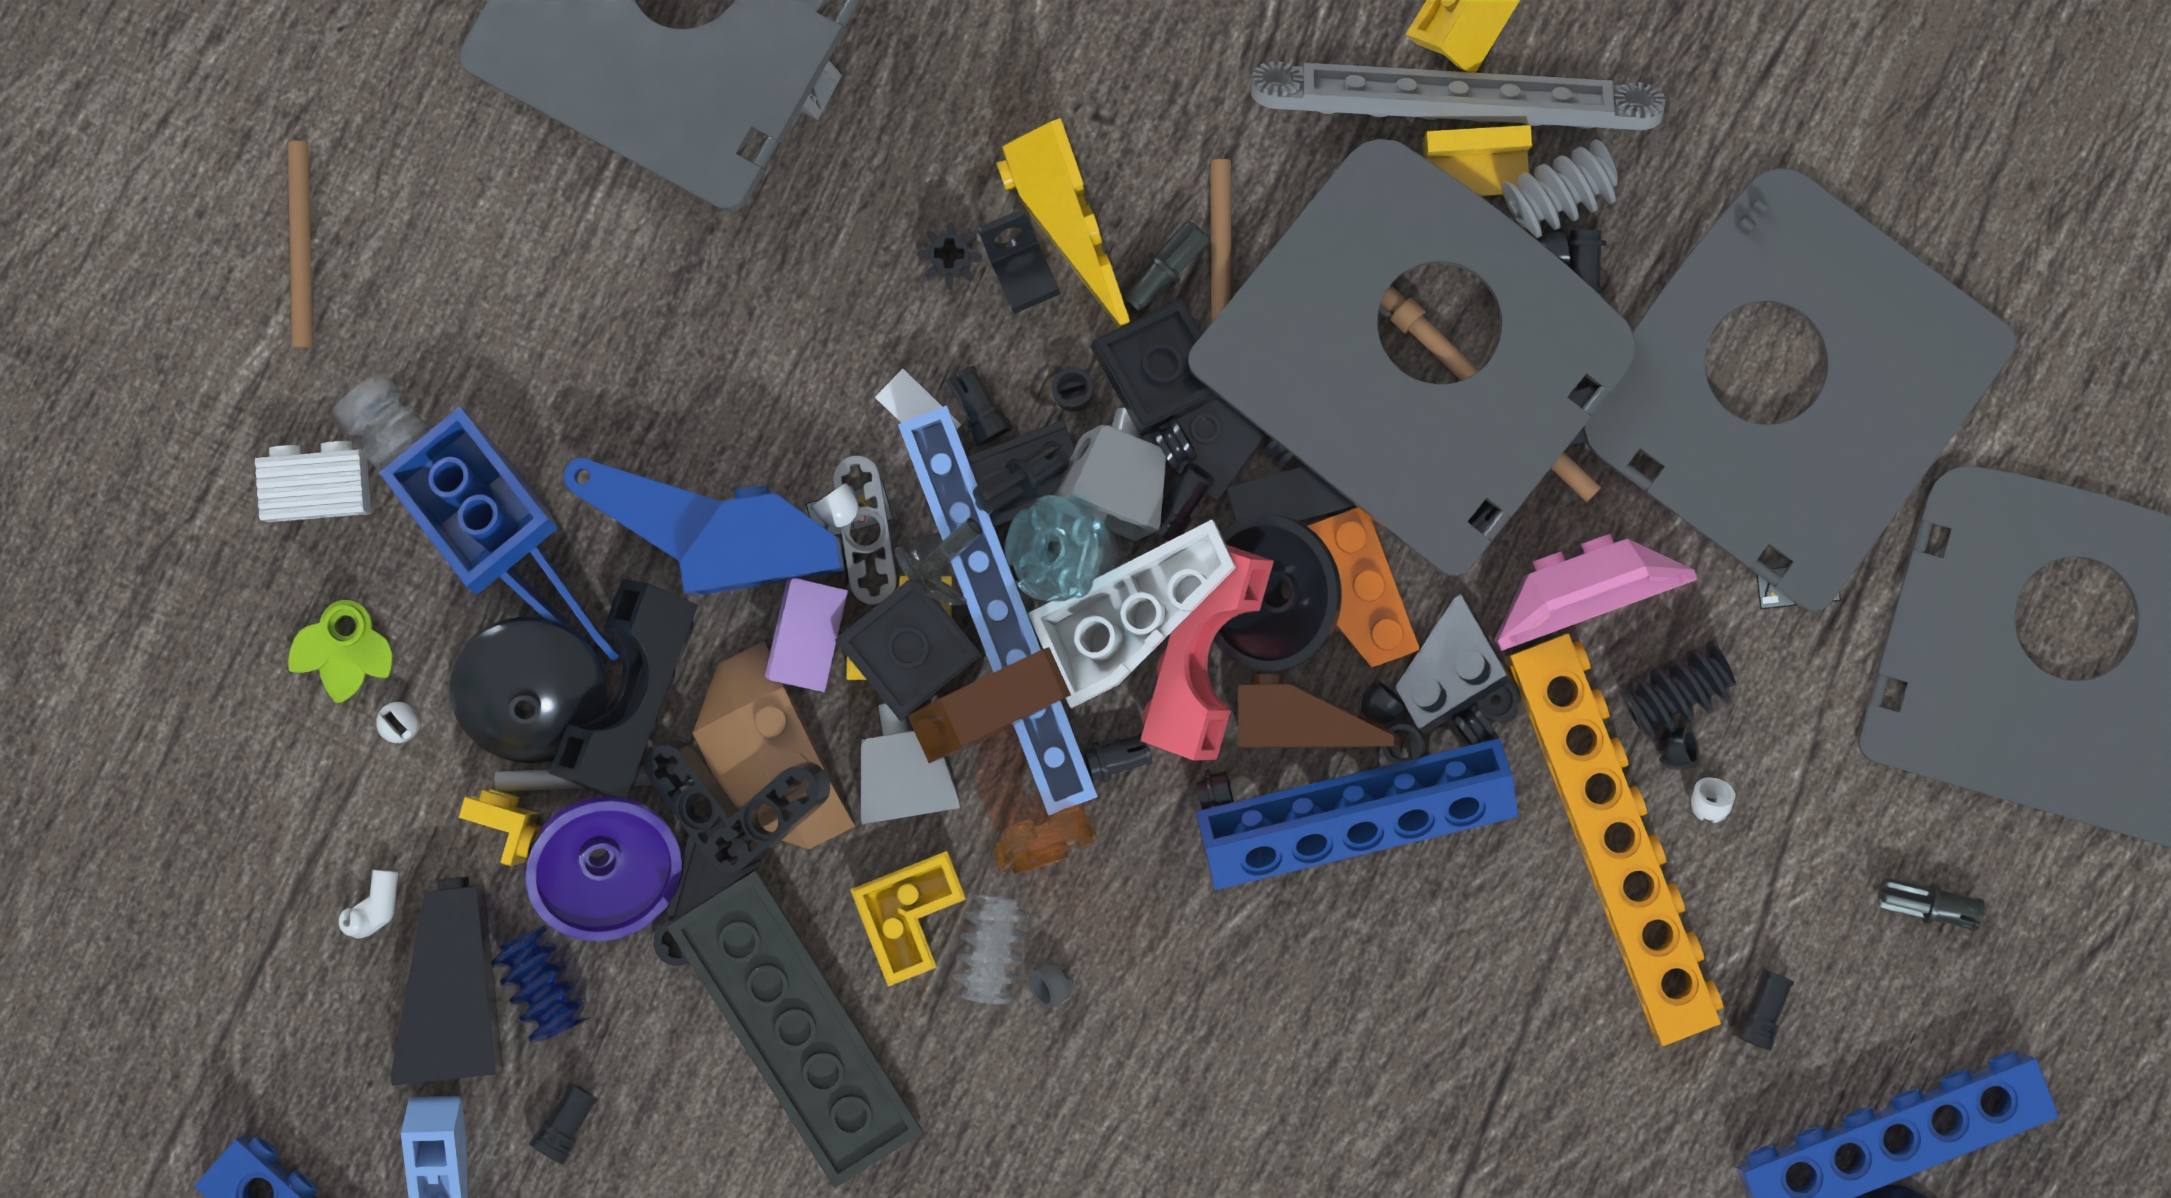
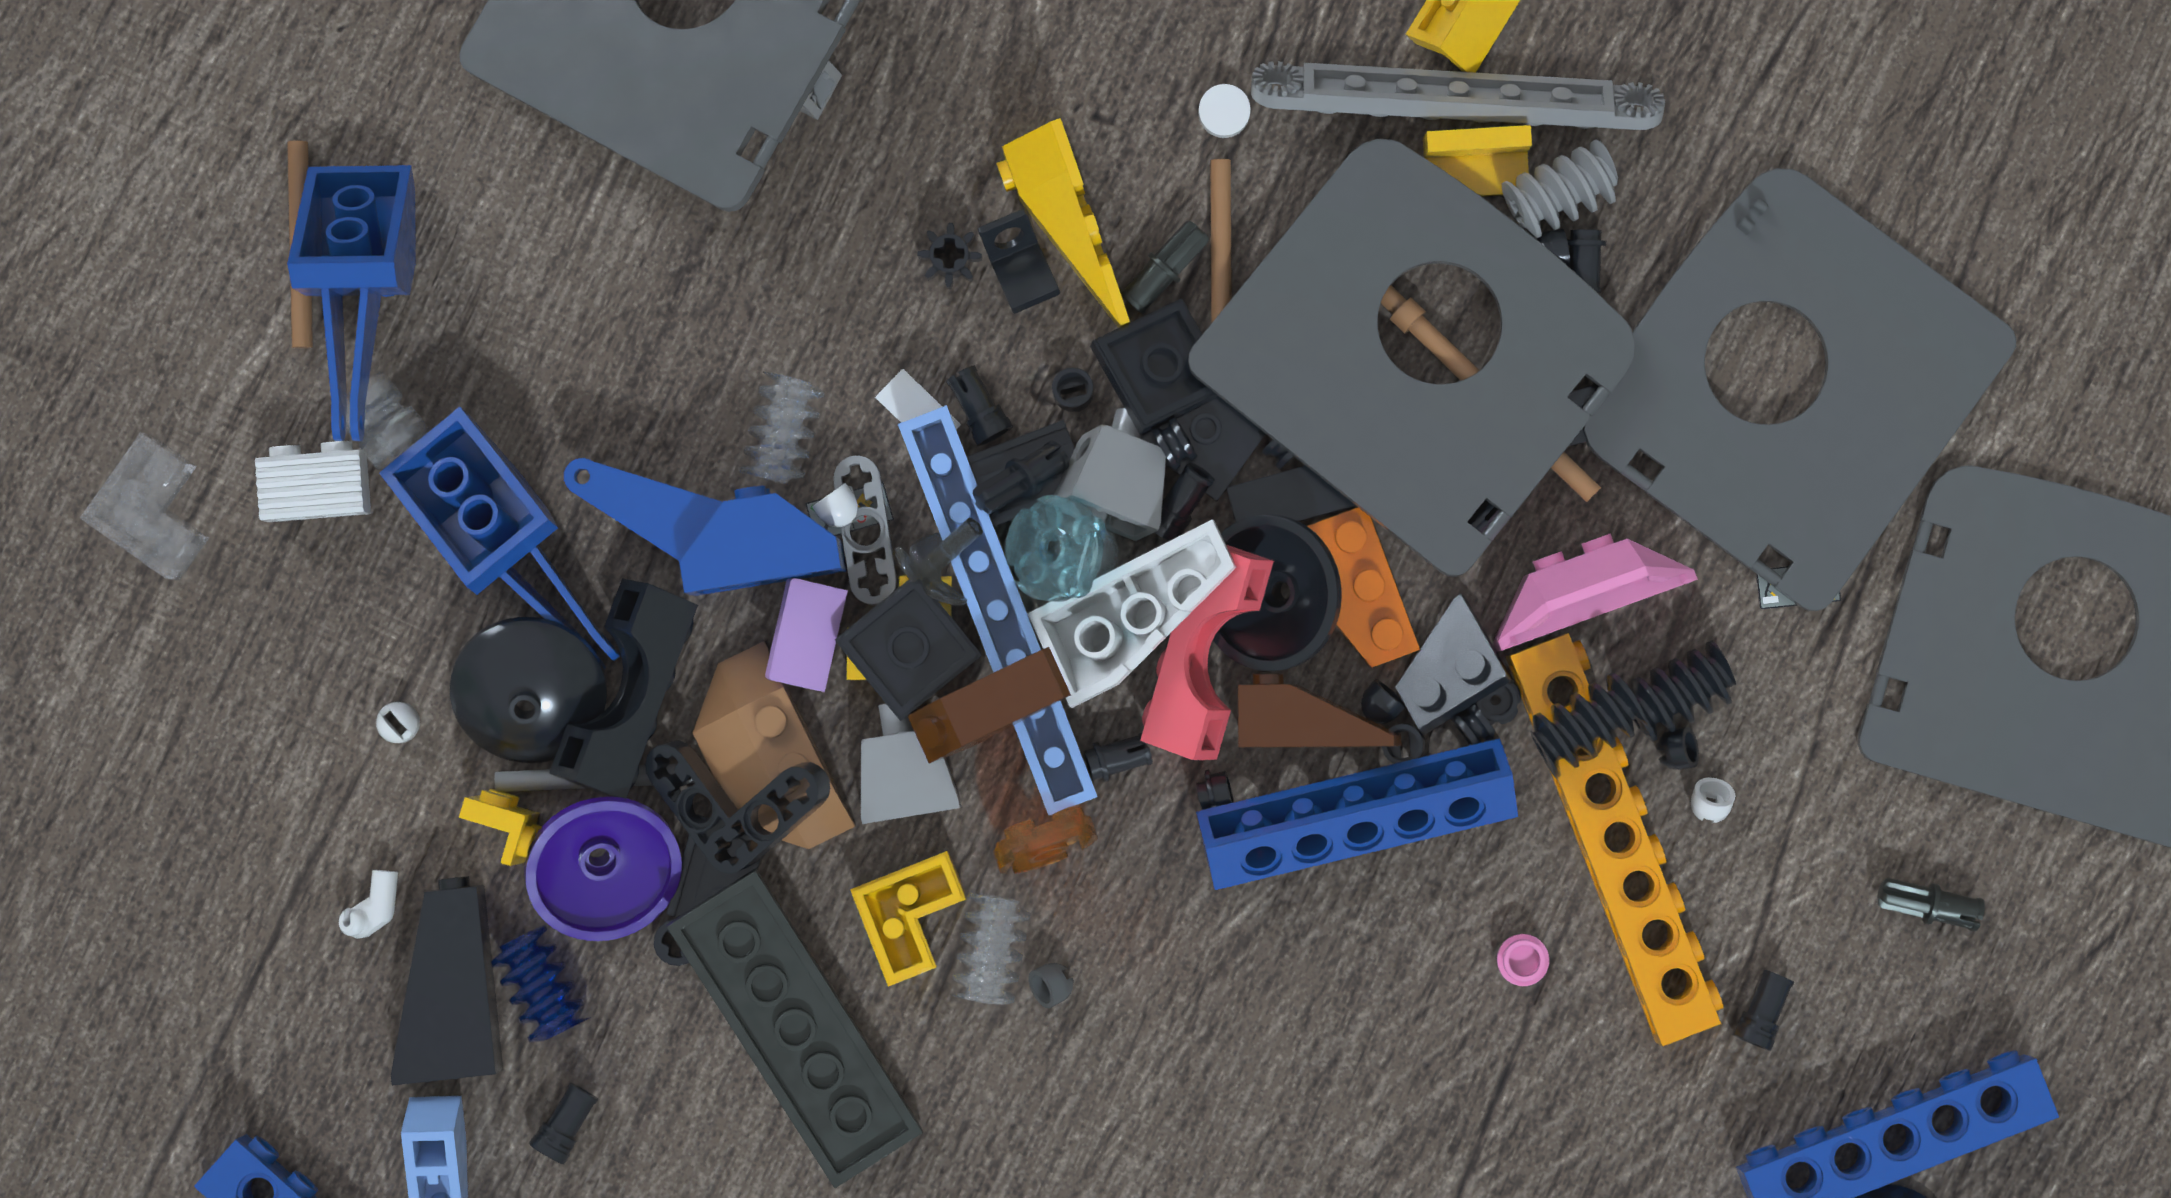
lime plate [288,600,393,703] -> none
none -> clear brick [80,432,209,580]
none -> blue slope [287,165,416,441]
none -> clear piece [739,371,825,485]
none -> white tile [1198,84,1251,138]
none -> bright pink plate [1497,934,1549,986]
none -> black piece [1530,672,1649,779]

